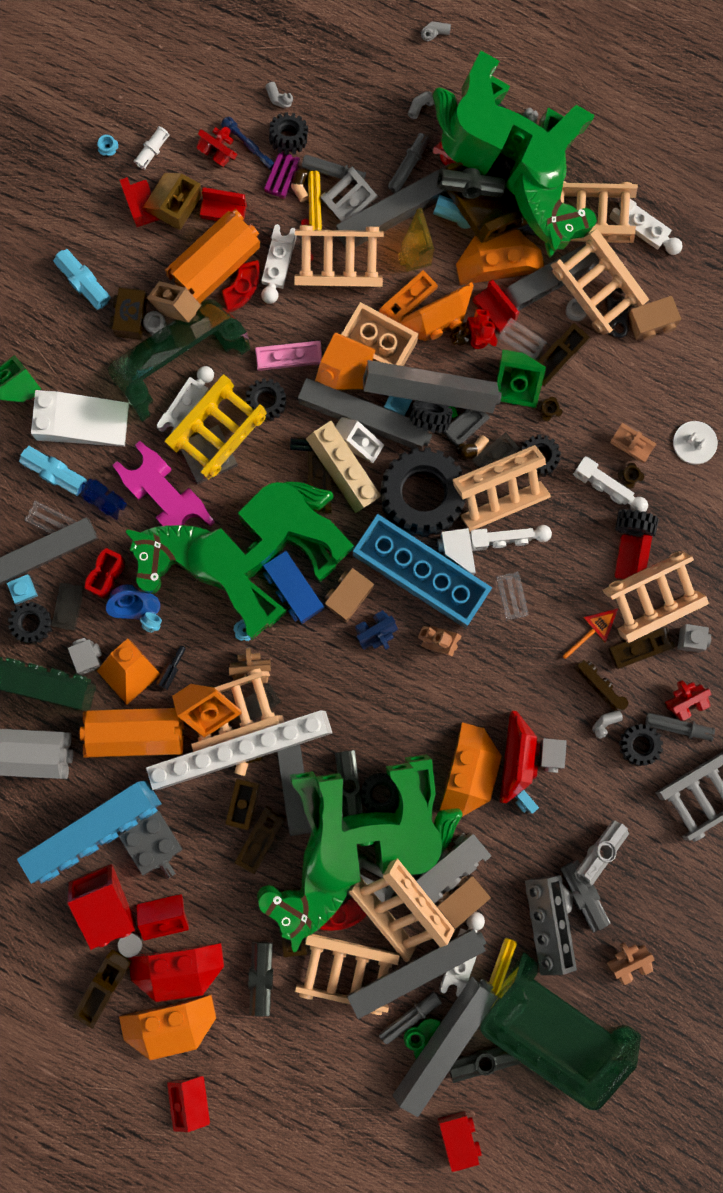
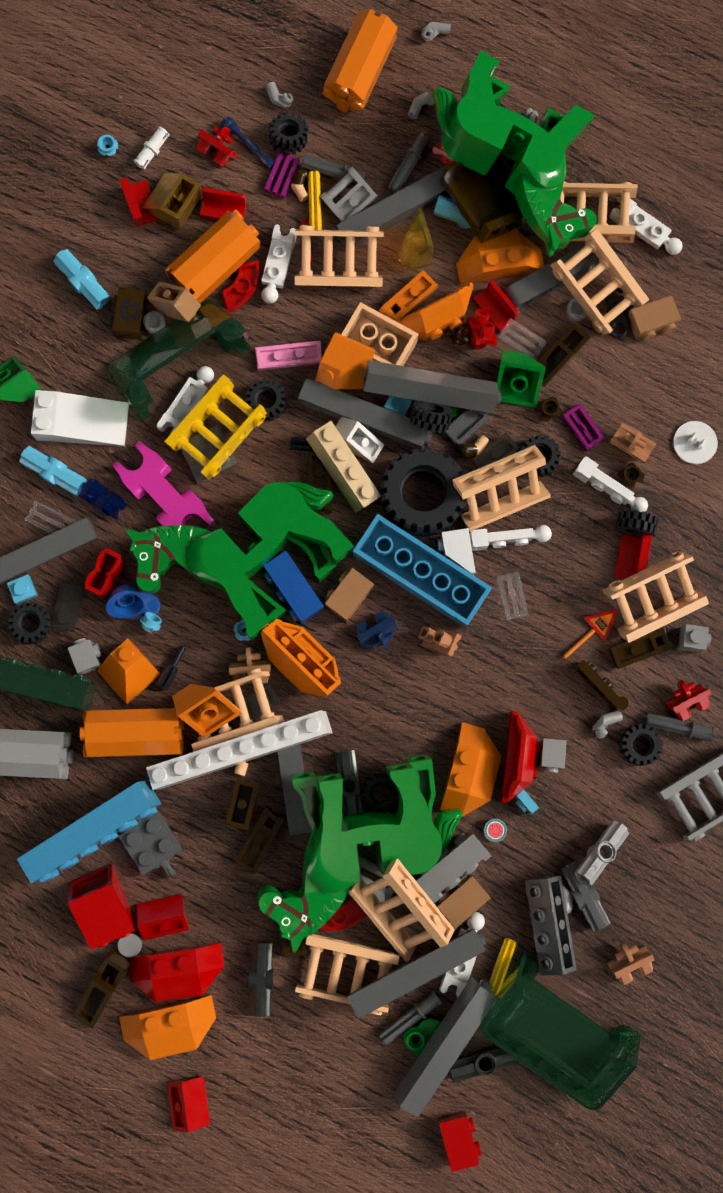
pearl dark grey piece [437,168,506,199] -> none
none -> orange wedge [261,619,341,698]
none -> orange brick [322,9,398,112]
none -> tile [483,819,507,842]
none -> magenta tile [561,403,605,452]

